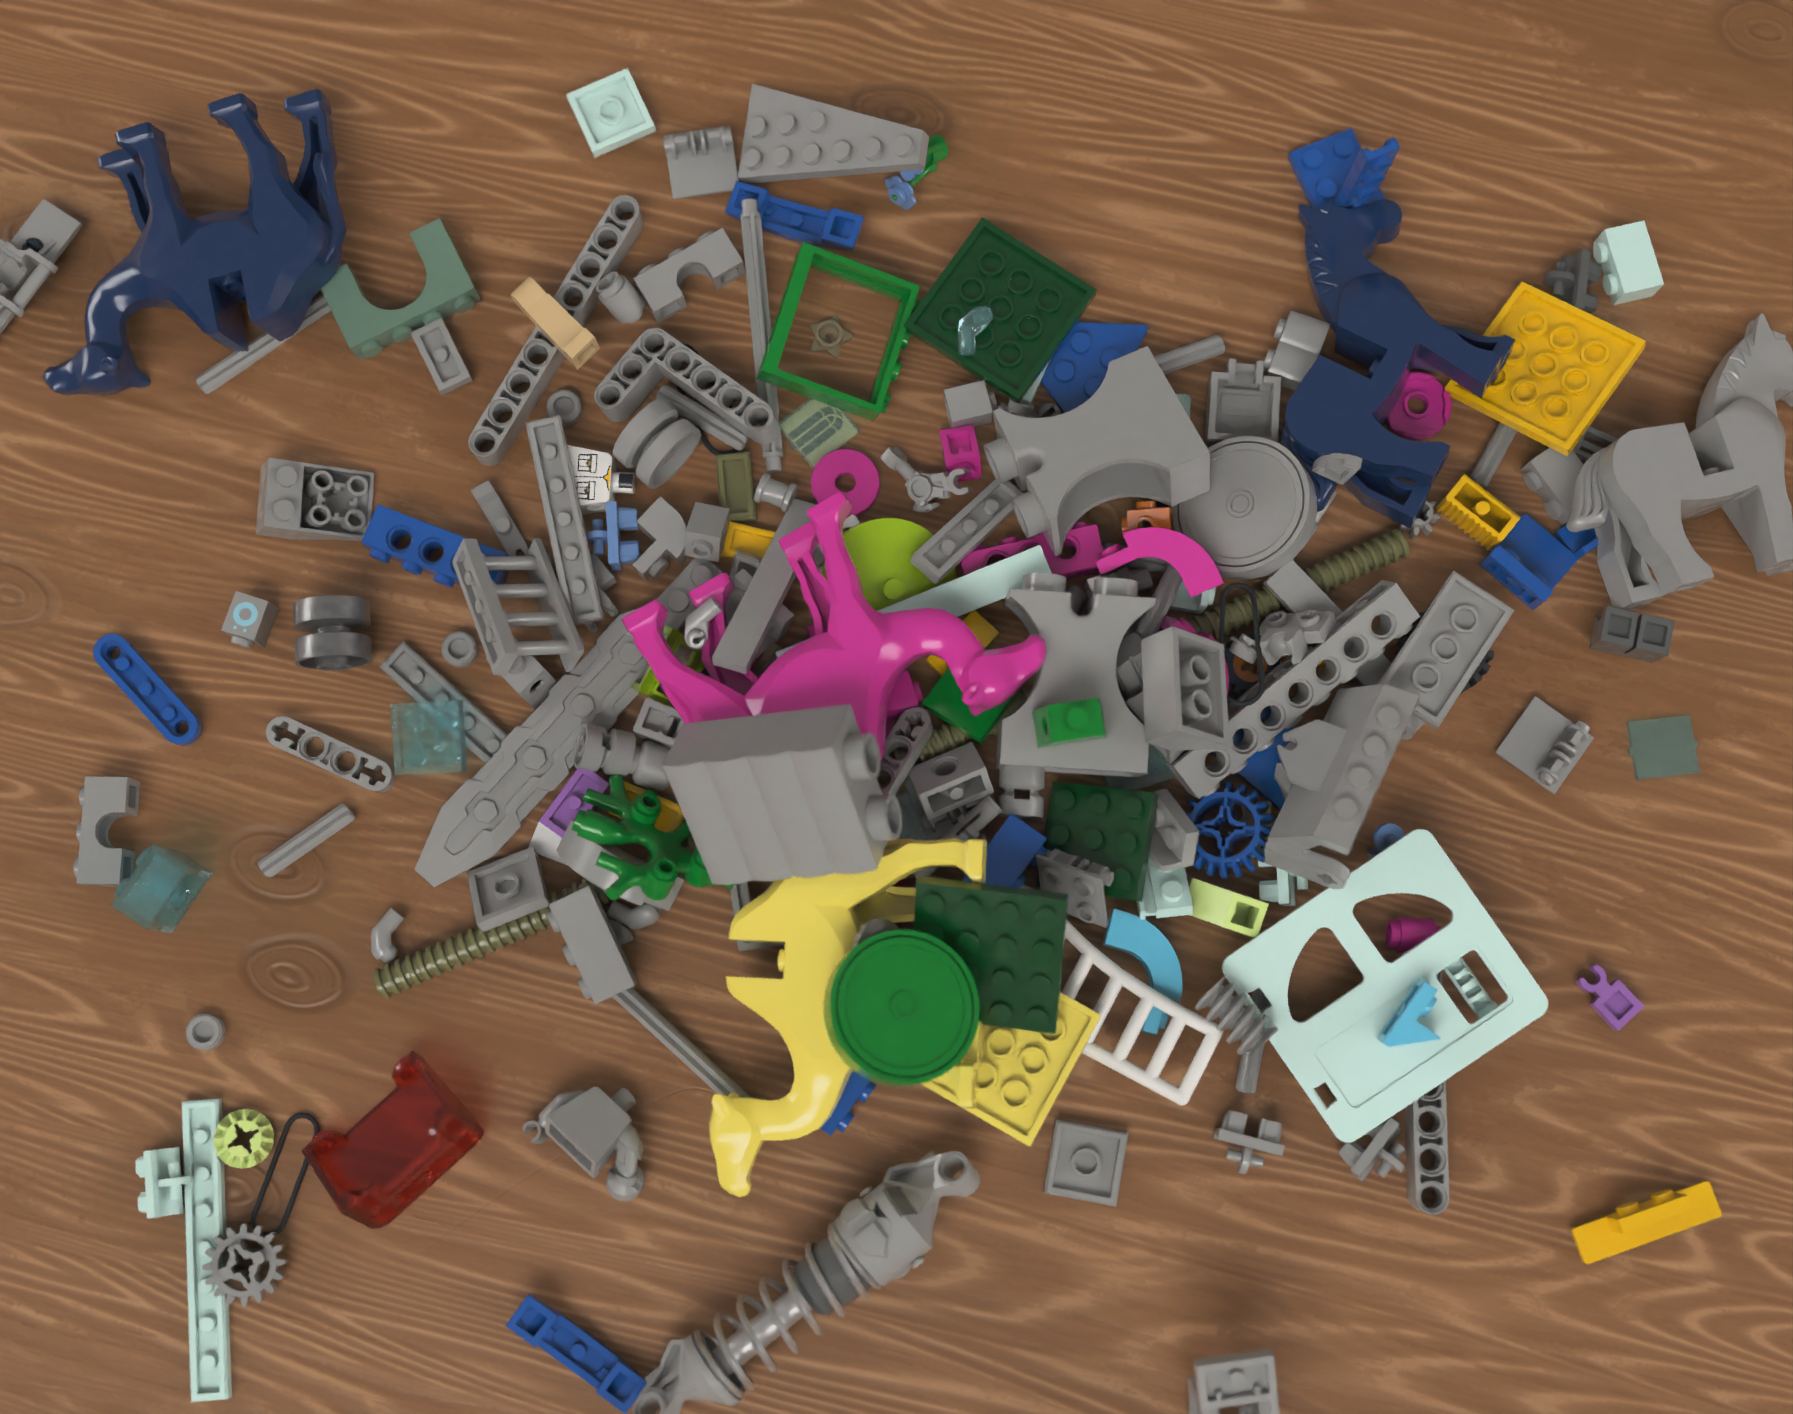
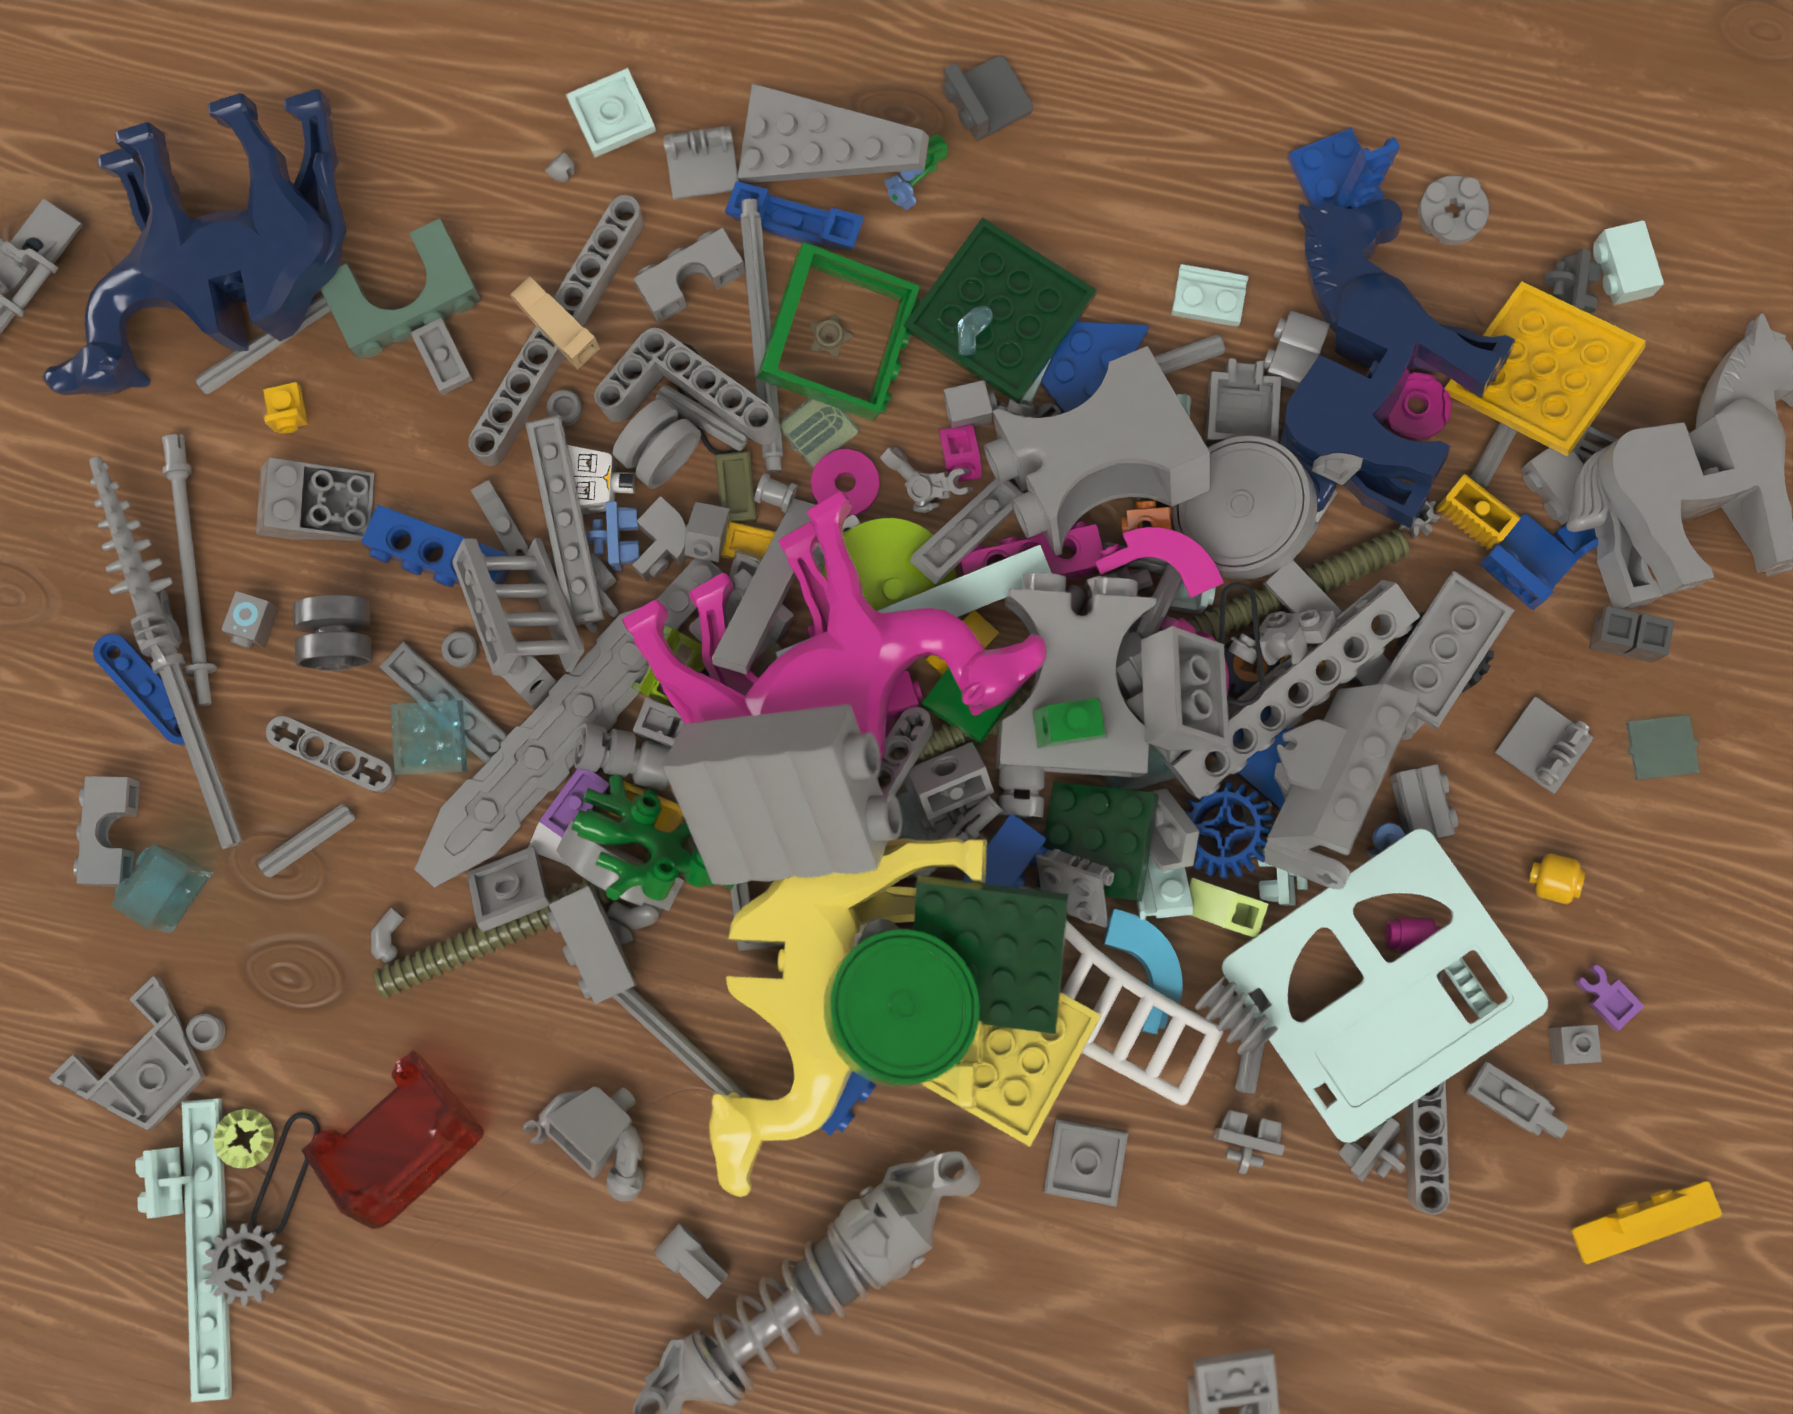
blue slope [506,1294,647,1414] -> none
light grey brick [596,272,646,324] -> none
light grey arm [685,597,723,649] -> none
medium azure slope [1377,978,1440,1047] -> none
none -> light grey wing [49,976,206,1130]
none -> light grey piece [89,456,243,849]
none -> light grey bar [162,434,217,707]
none -> yellow bracket [263,382,308,434]
none -> light grey hinge [545,152,575,182]
none -> light grey piece [654,1223,730,1299]
none -> dark grey bracket [941,56,1033,142]
none -> light aqua plate [1171,264,1248,327]
none -> light grey brick [1390,764,1458,840]
none -> light grey plate [1418,176,1489,245]
none -> light grey hinge [1465,1061,1569,1139]
none -> yellow head [1529,853,1586,904]
none -> light grey brick [1548,1025,1602,1064]

